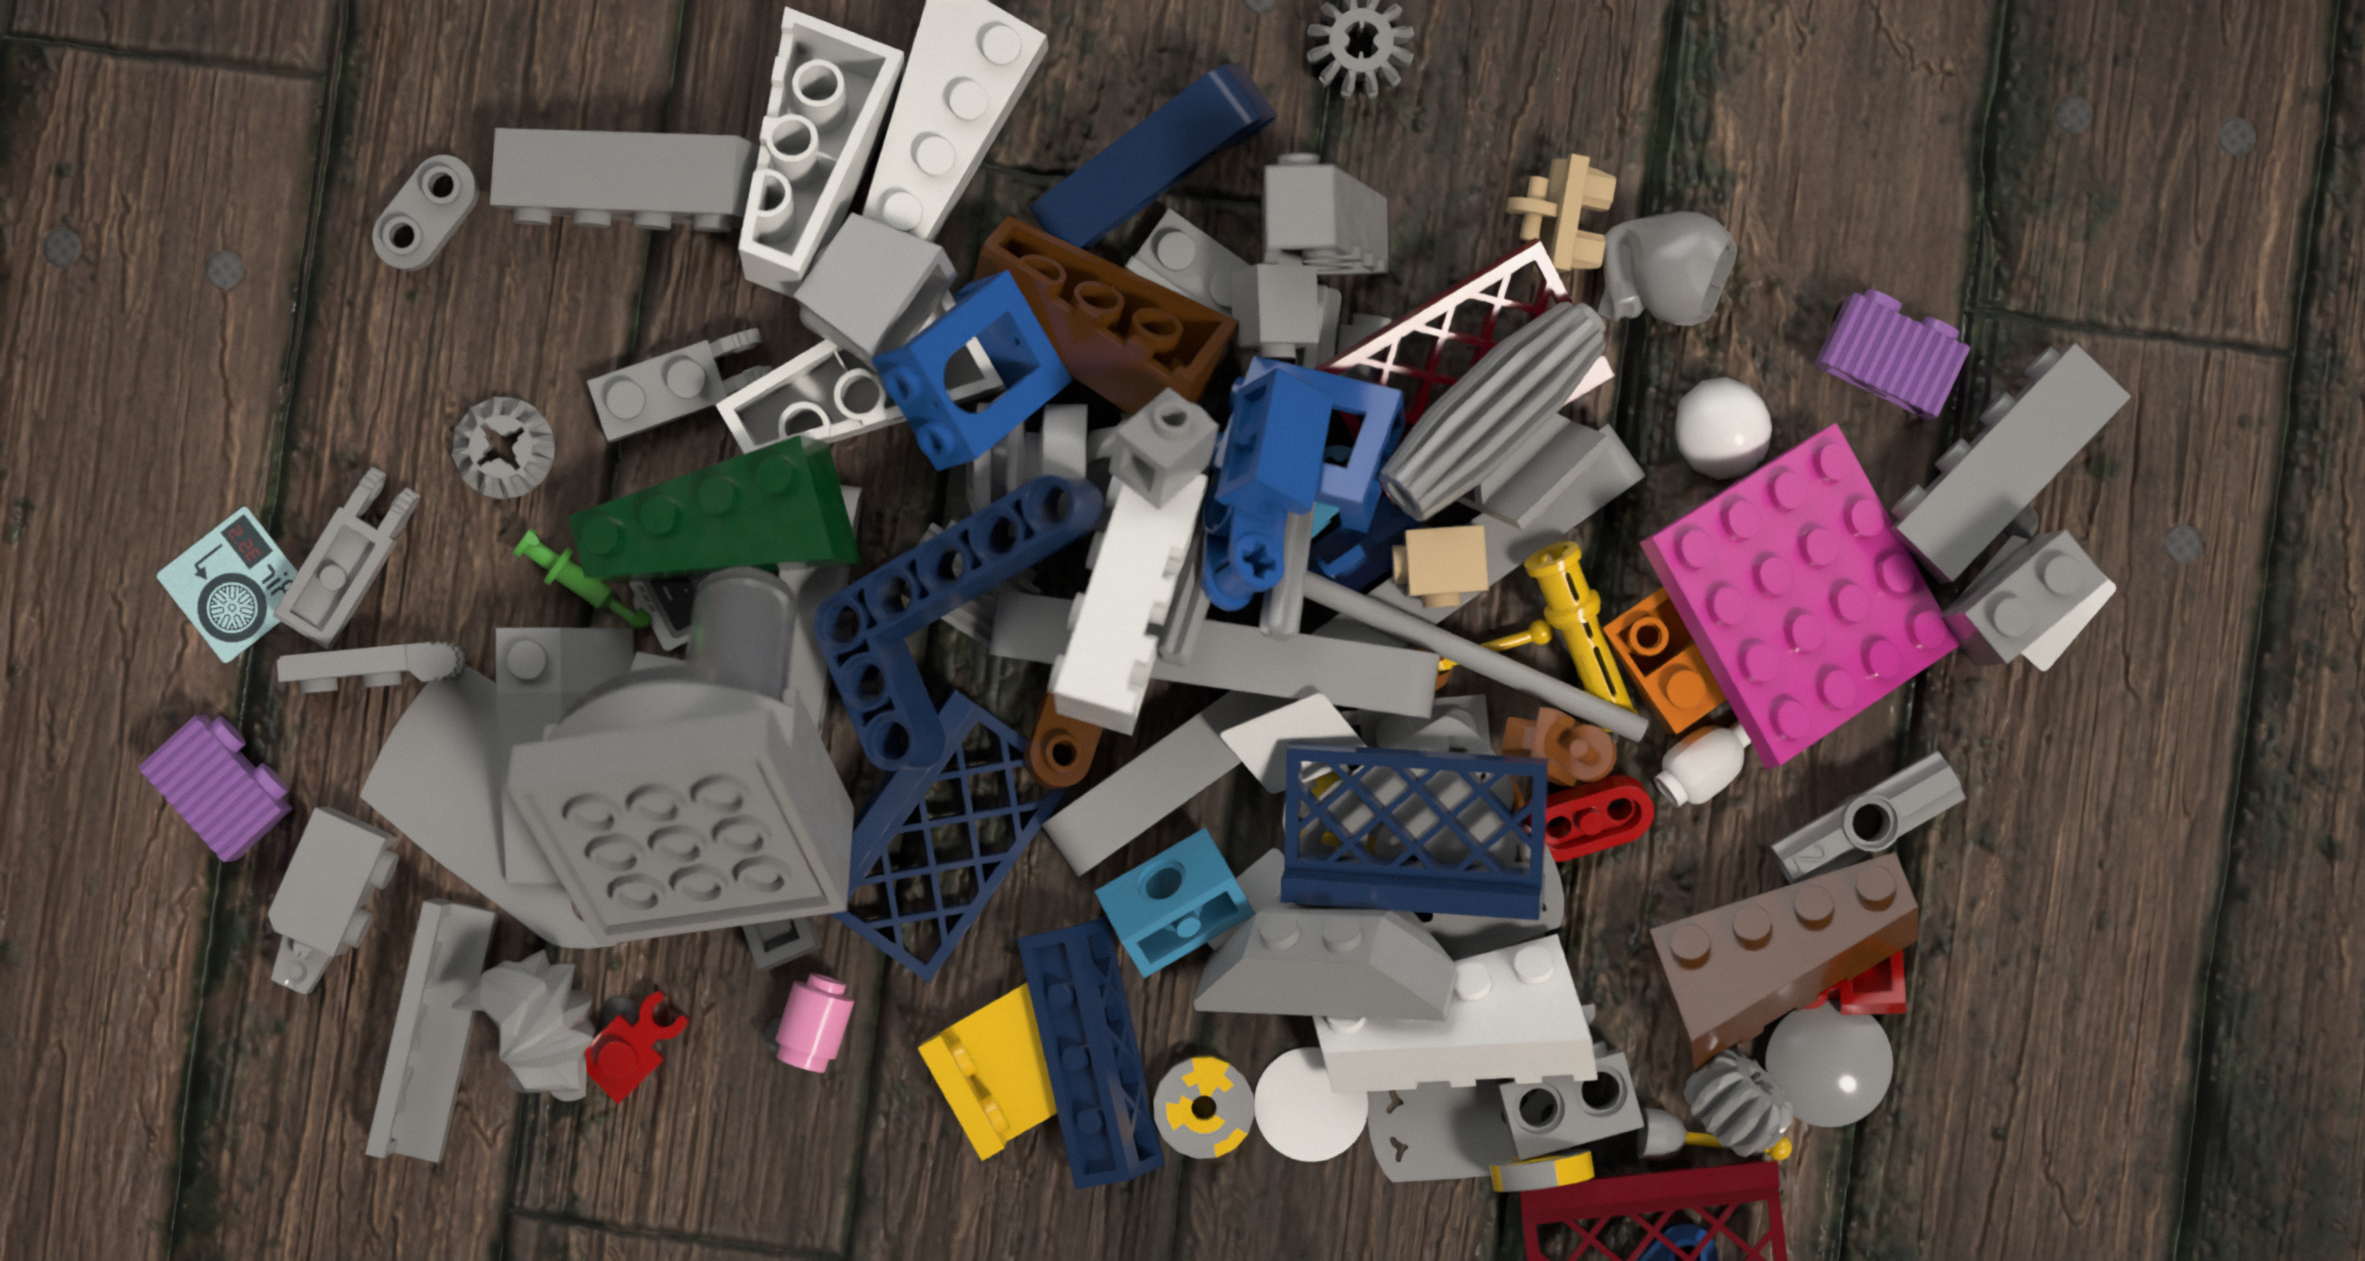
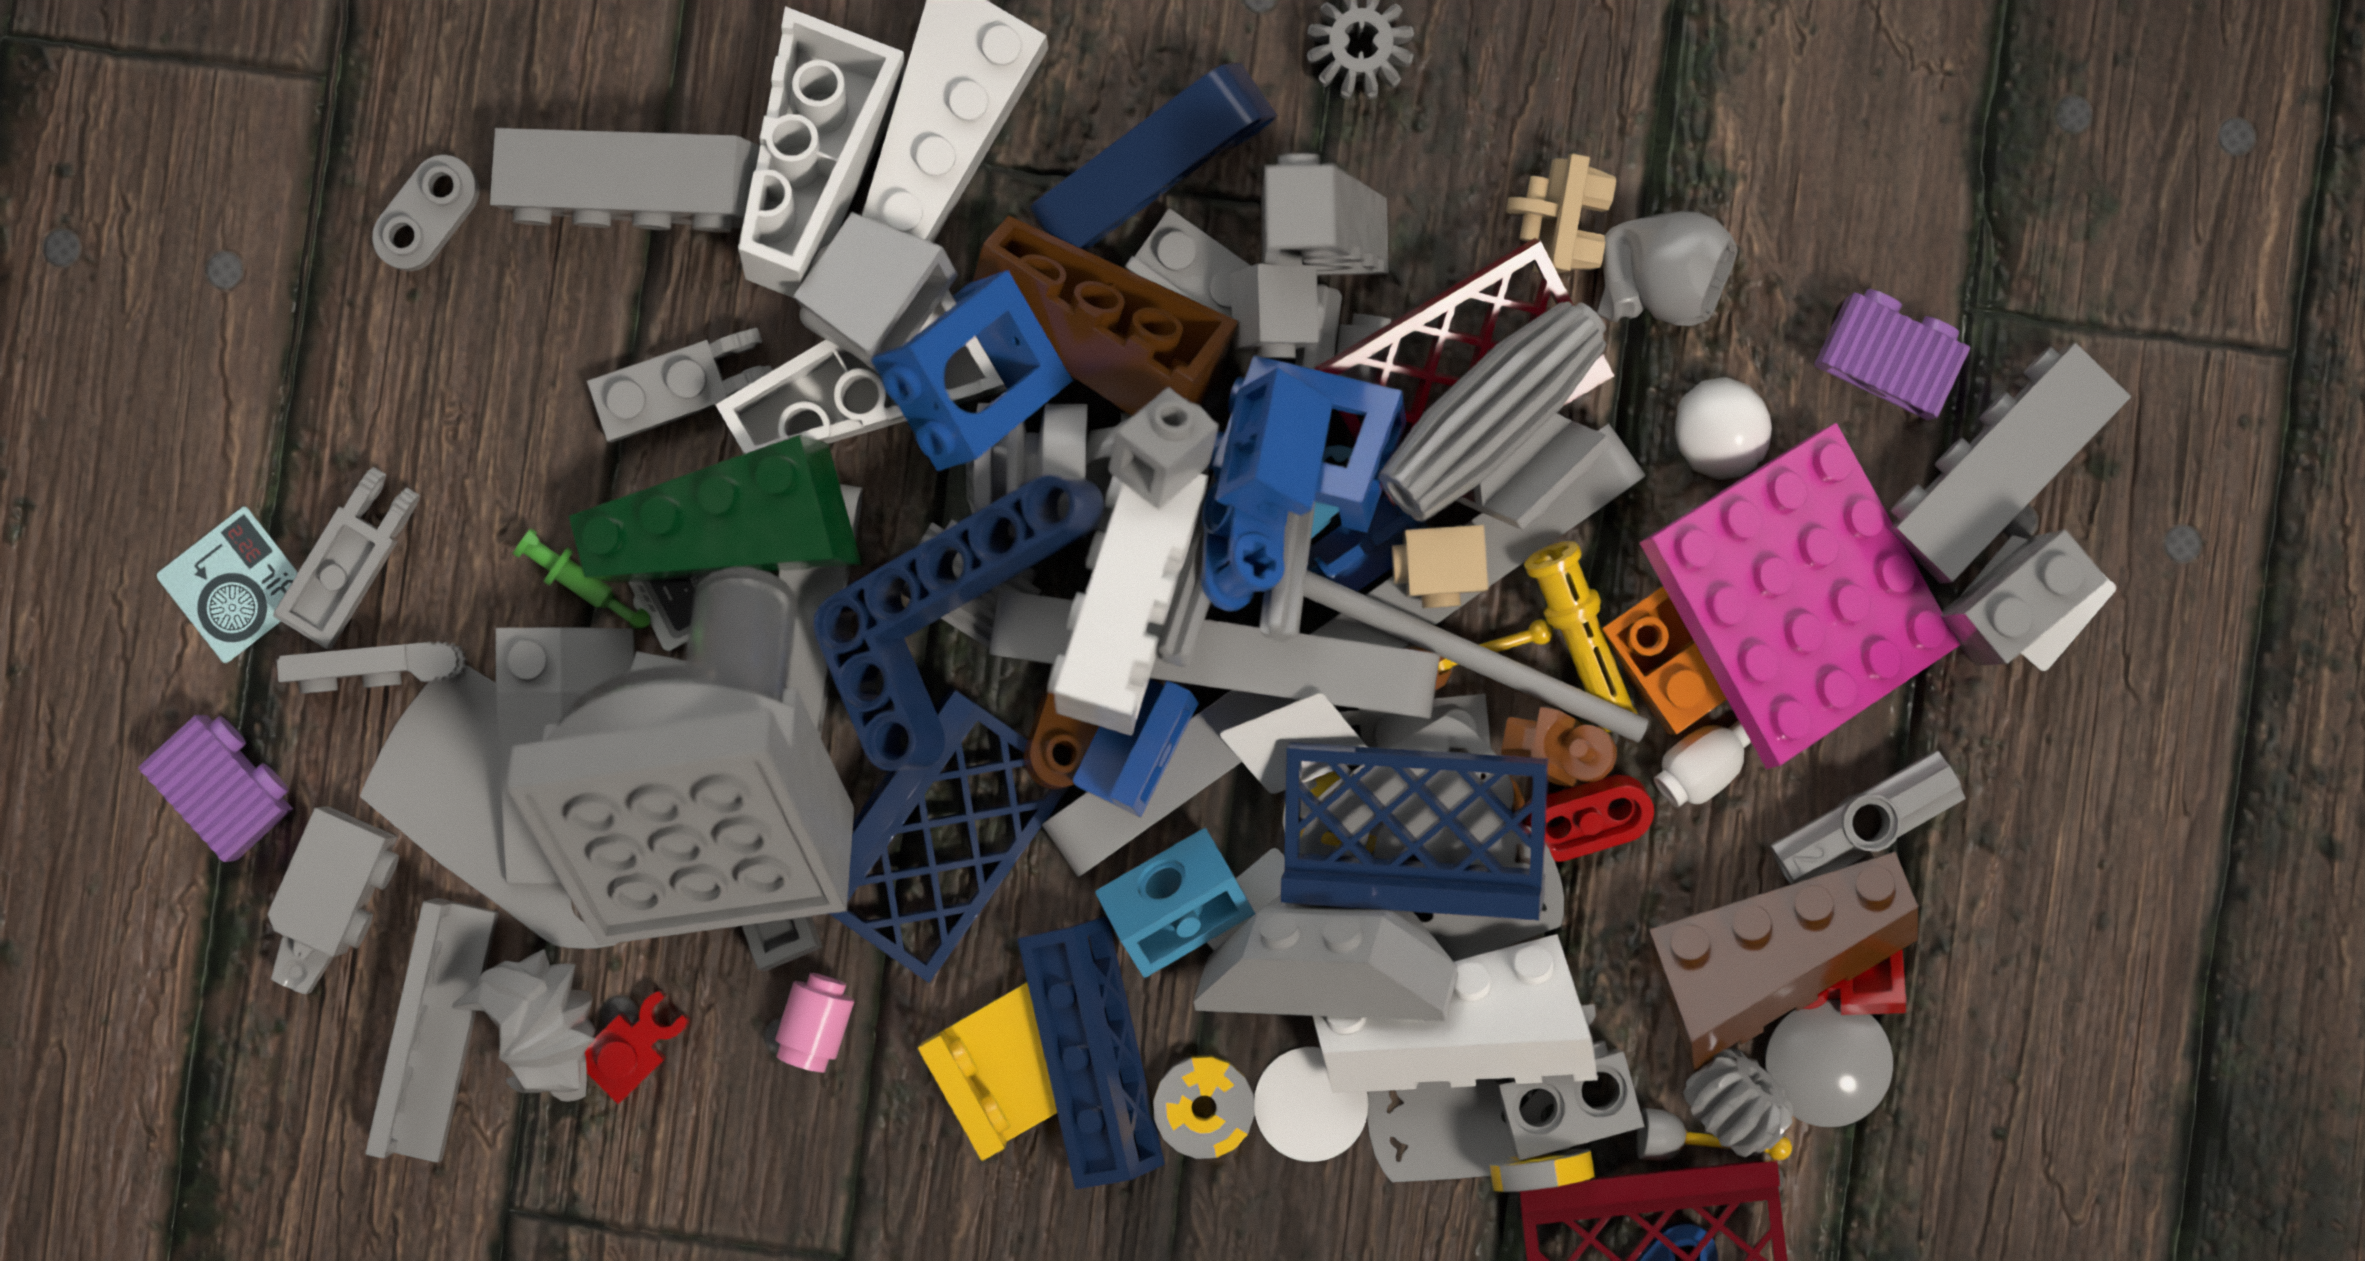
light grey gear [451,397,555,499] -> none
none -> blue panel [1073,678,1199,818]

